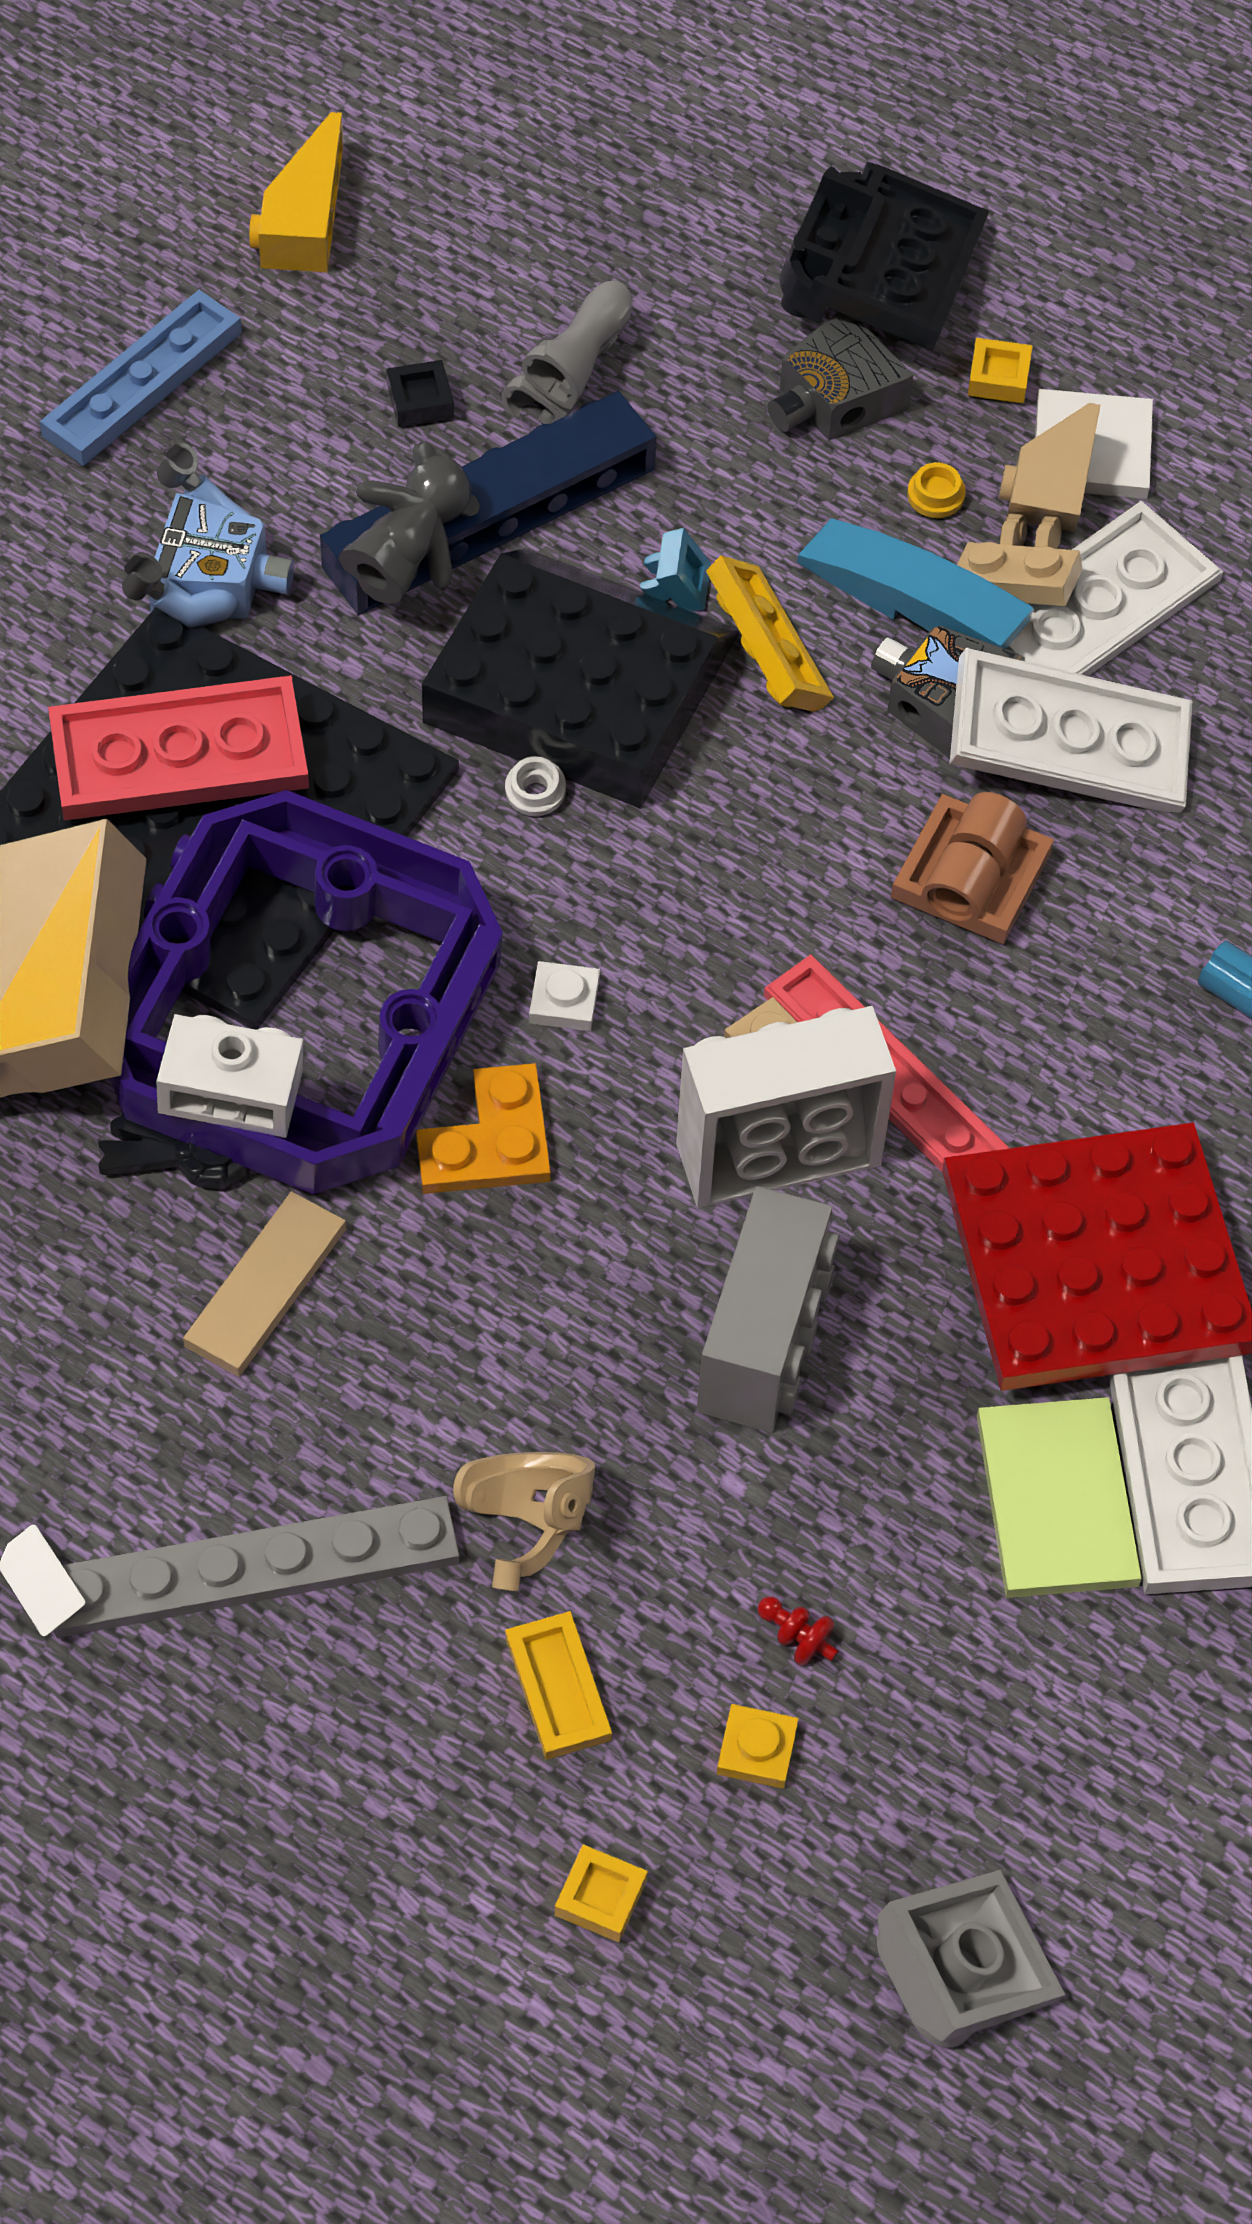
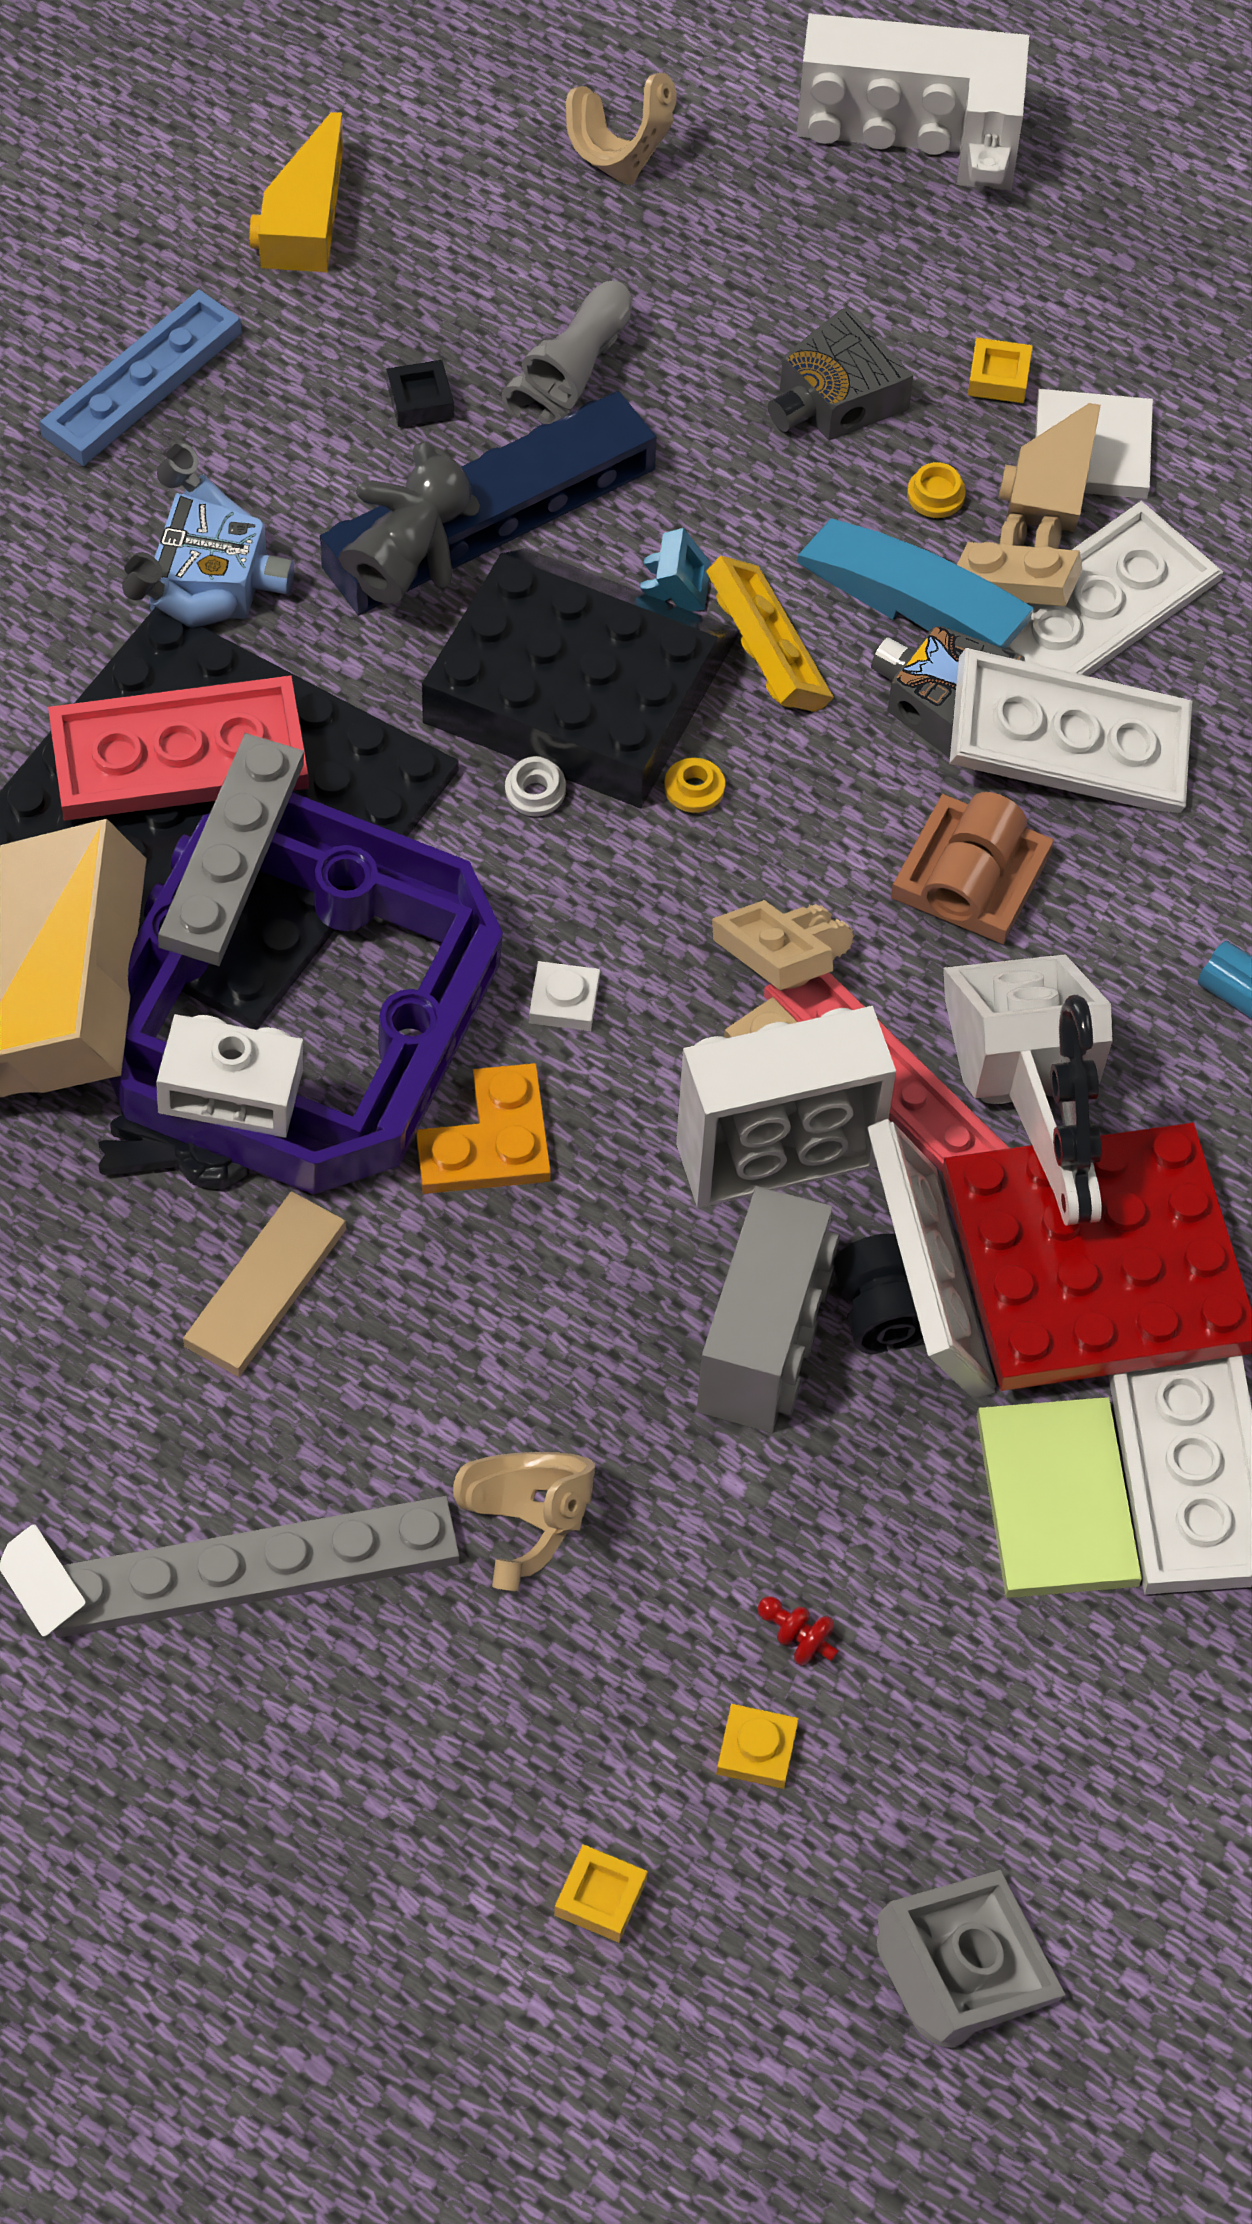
yellow tile [505,1611,612,1760] -> none
black plate [780,162,989,351] -> none
none -> light grey plate [158,733,304,966]
none -> tan helmet [566,73,677,185]
none -> yellow plate [664,758,725,813]
none -> tan hinge [712,900,855,990]
none -> white hinge [797,13,1029,190]
none -> black wheel [833,1233,924,1355]
none -> white tile [867,1119,996,1398]
none -> white slope [943,954,1112,1225]

